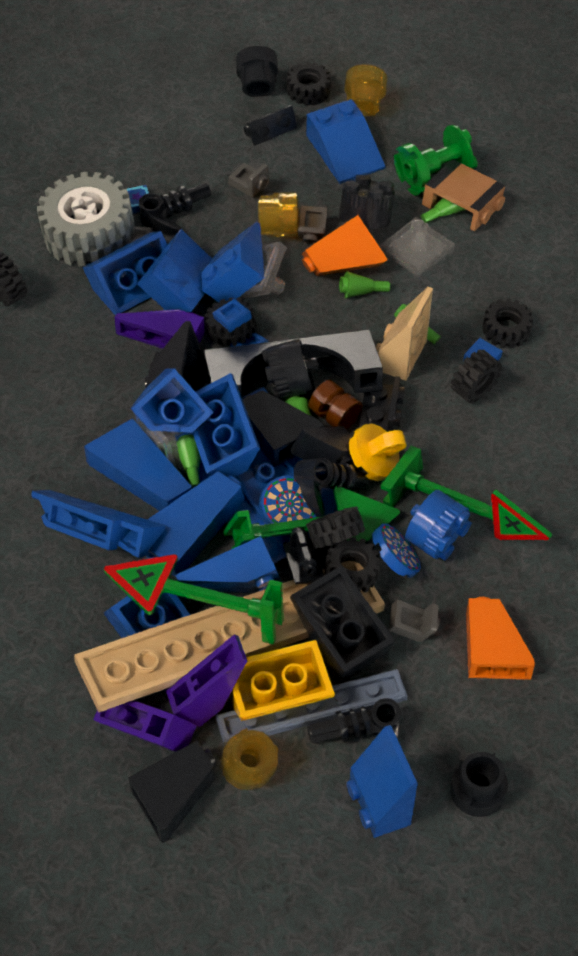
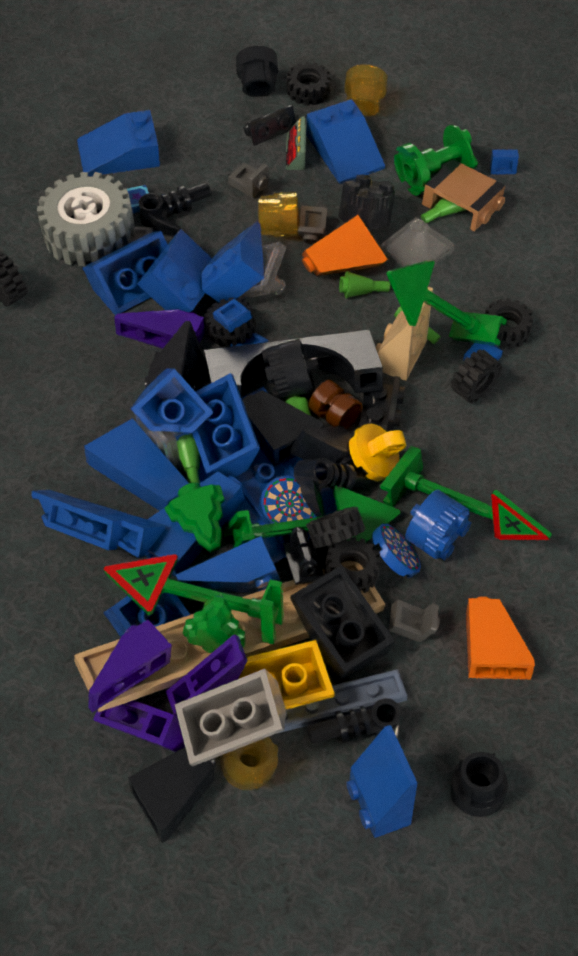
none -> blue slope [77,110,160,177]
none -> dark purple slope [88,620,172,713]
none -> green rock [164,482,225,553]
none -> light grey slope [175,669,286,766]
none -> green rock [182,593,246,653]
none -> slope [286,117,306,170]
none -> green piece [387,260,507,346]
none -> blue tile [490,149,519,174]

